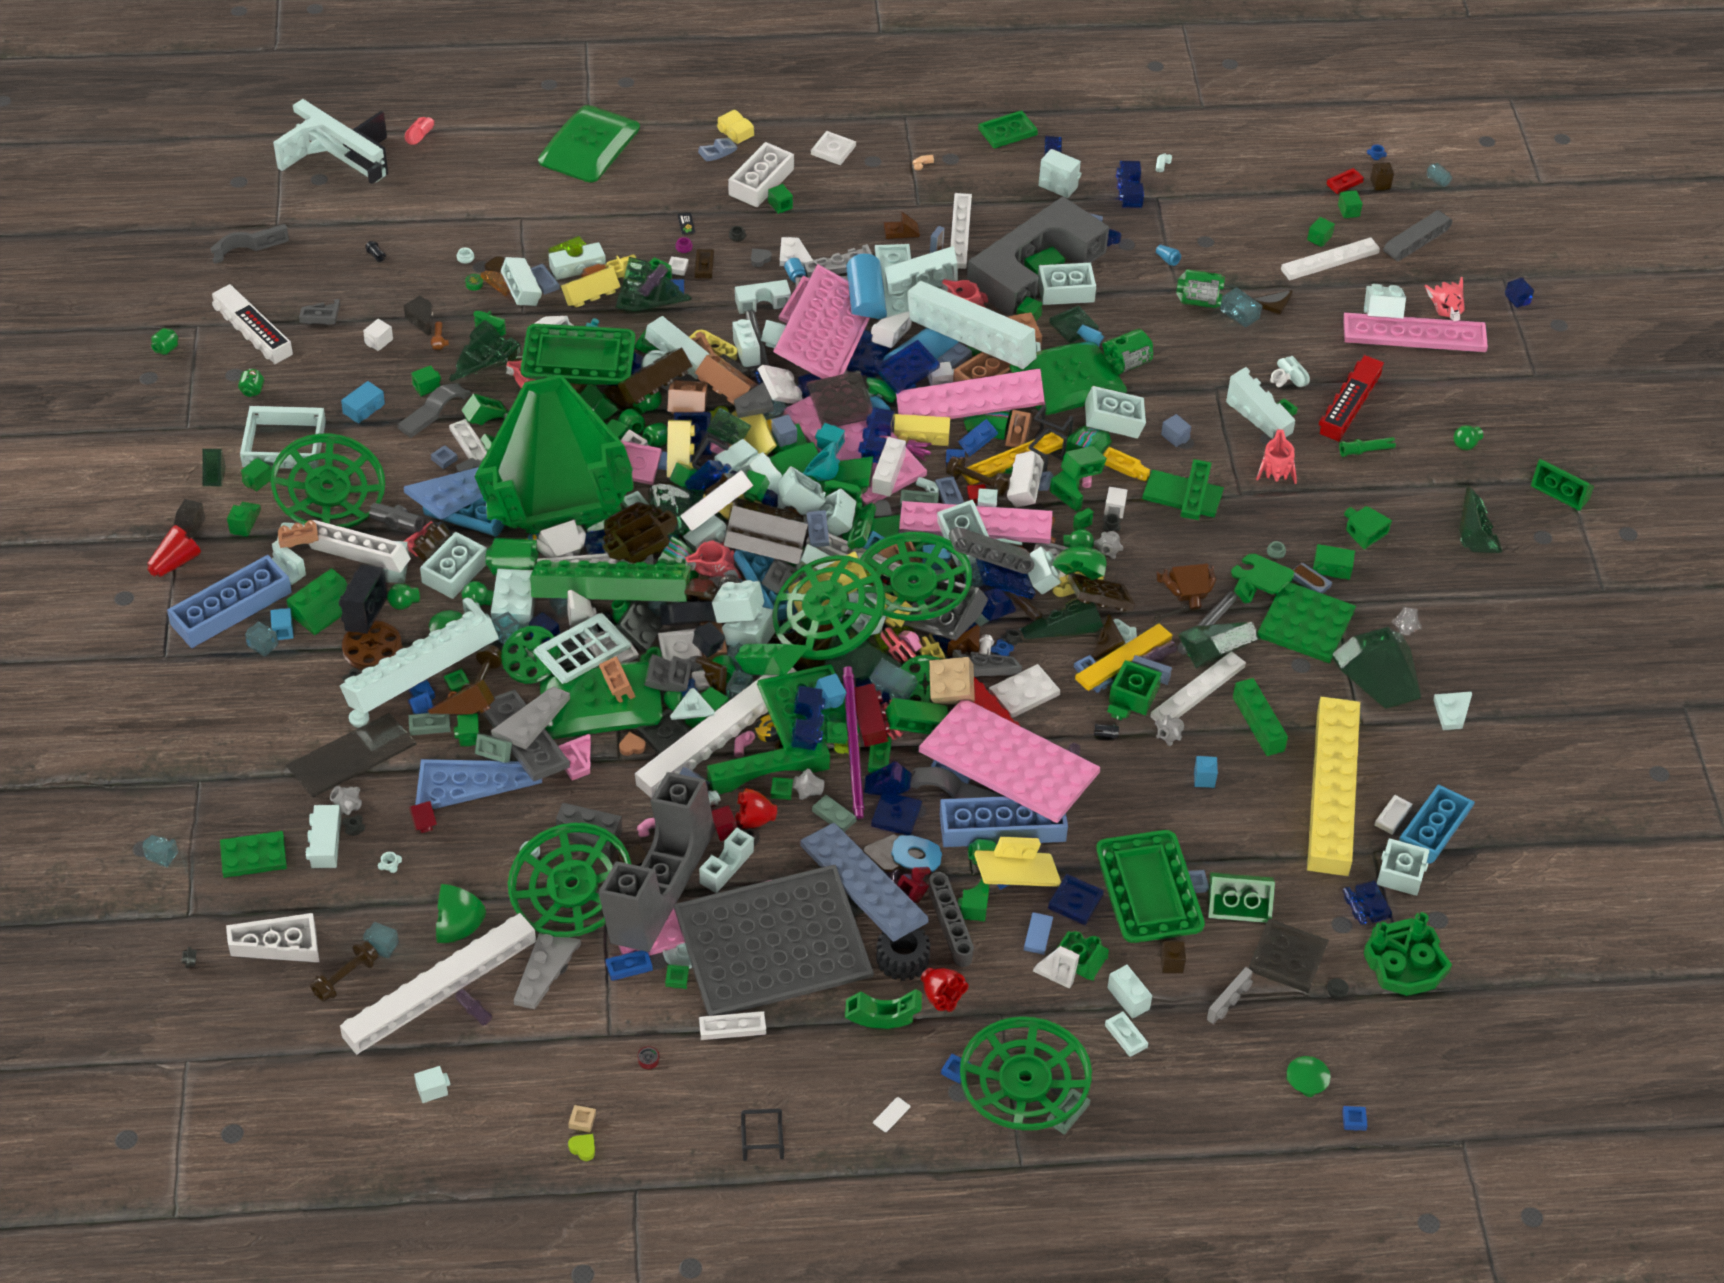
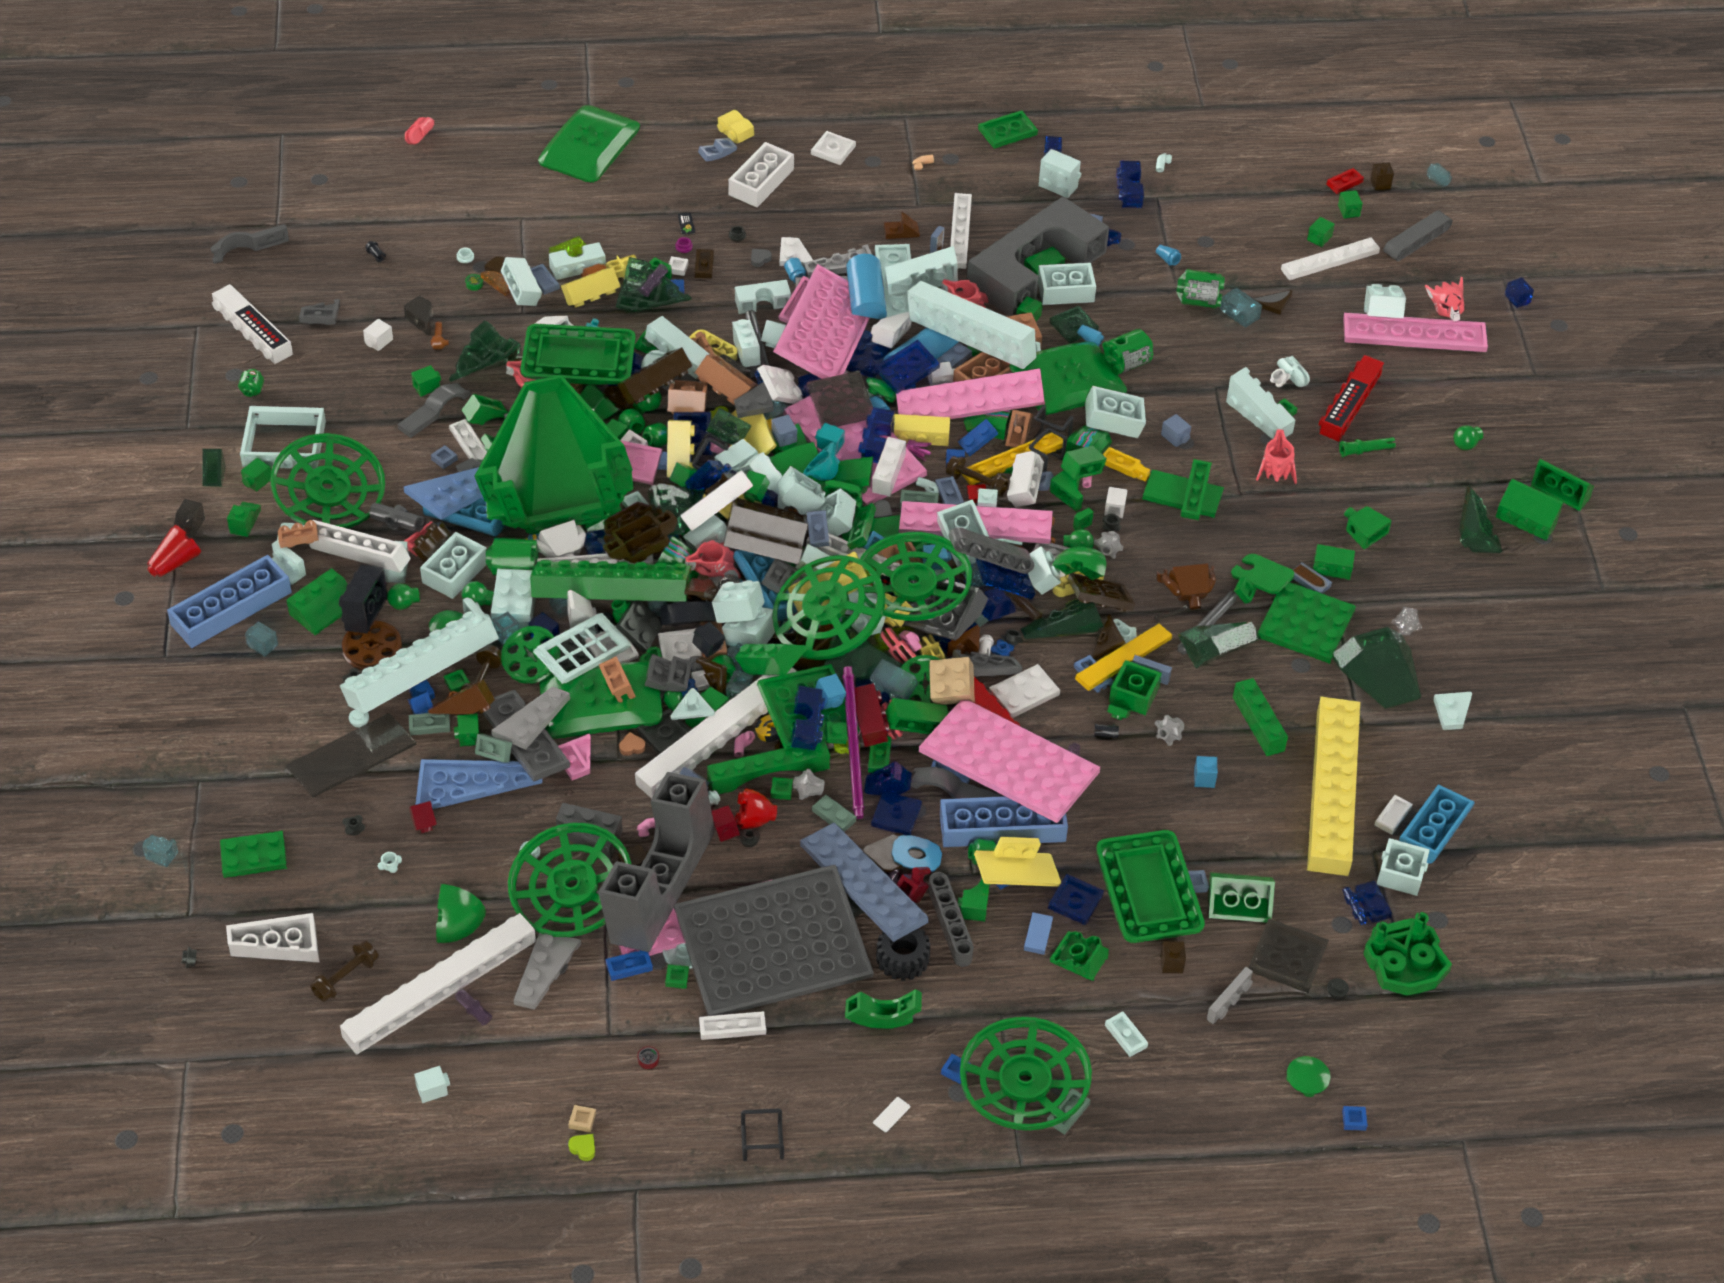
green head [151,328,179,355] -> none
dark azure brick [271,608,294,641] -> none
light aqua piece [273,99,388,184] -> none
light aqua brick [306,805,341,868] -> none
light grey rock [330,786,362,815] -> none
dark azure brick [341,381,385,424] -> none
clear light blue brick [363,922,399,959] -> none
green arm [474,311,506,336] -> none
light aqua arch [699,828,754,893] -> none
green brick [768,184,793,214] -> none
red piece [921,968,969,1012] -> none
white wing [1033,946,1080,989] -> none
light aqua brick [1107,965,1152,1019] -> none
pin [1140,641,1177,662] -> none
white plate [1150,651,1246,721] -> none
sand green plate [1267,541,1286,559] -> none
blue plate [1367,144,1387,160] -> none
none -> green slope [1496,479,1563,541]

